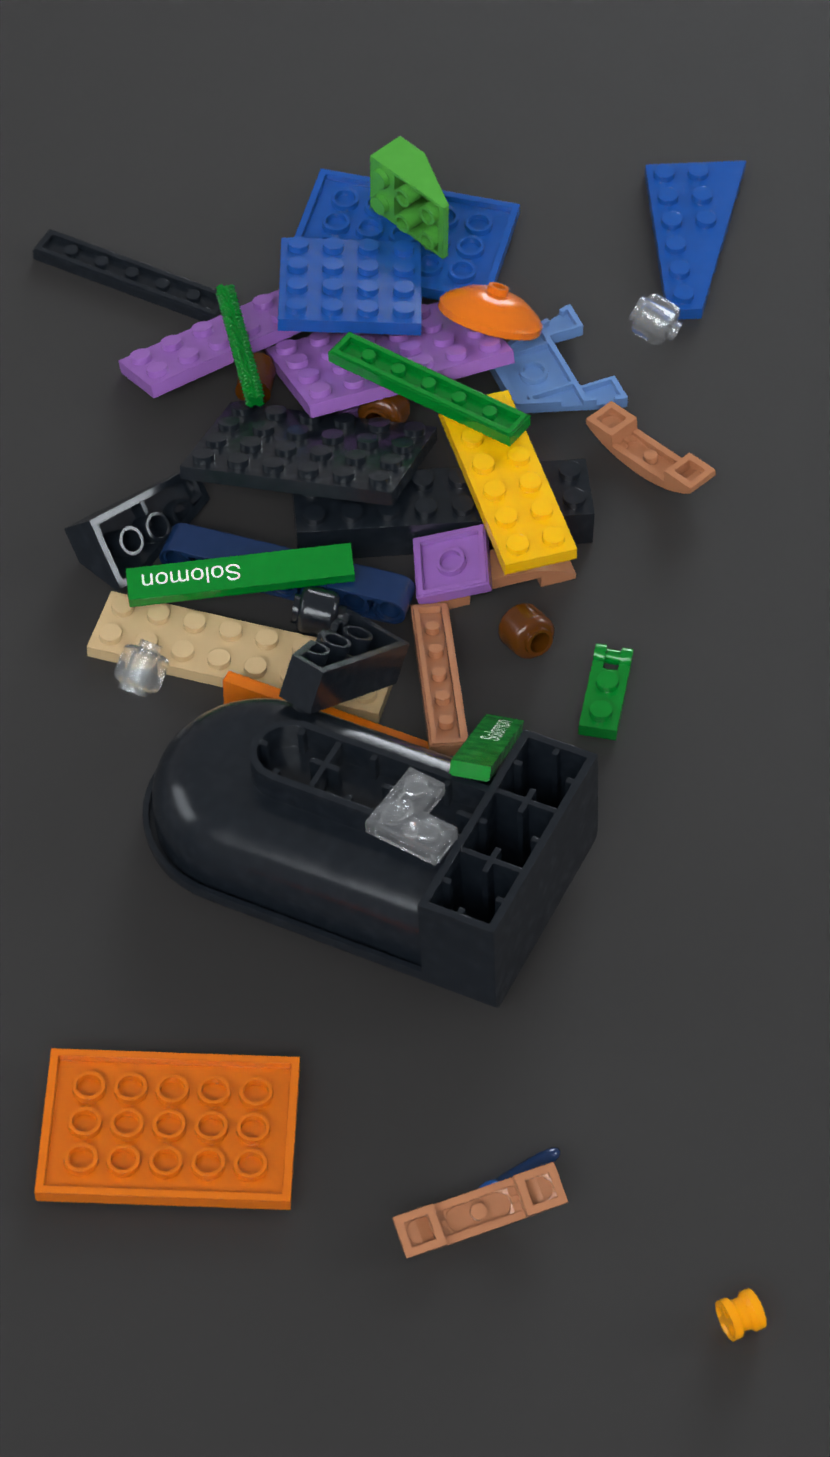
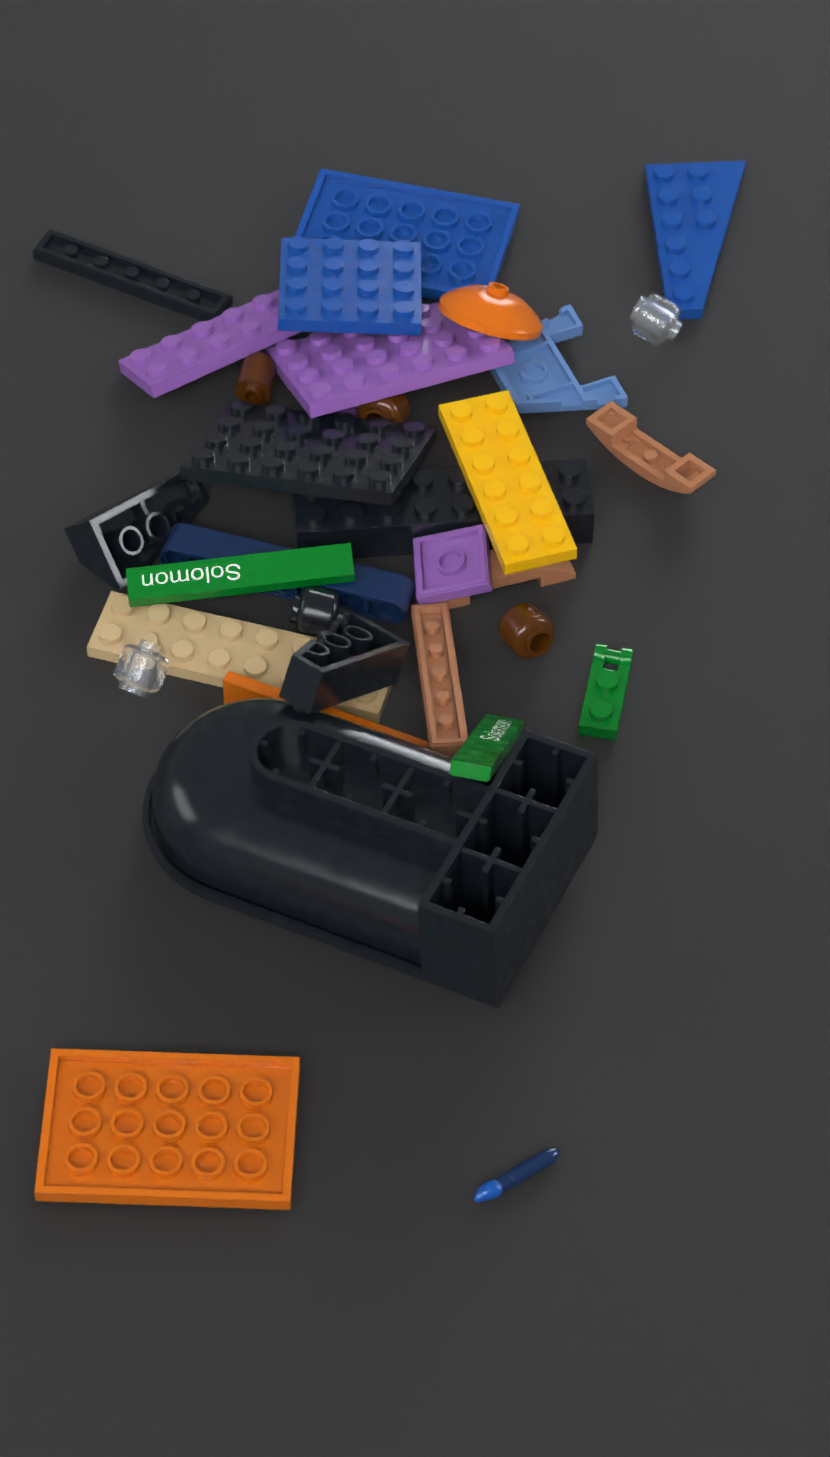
green axle [216,284,265,407] -> none
green tile [328,332,531,446] -> none
clear plate [365,767,458,866] -> none
bright green slope [370,136,449,259] -> none
nougat slope [392,1162,568,1259] -> none
light orange wheel [715,1288,767,1342] -> none

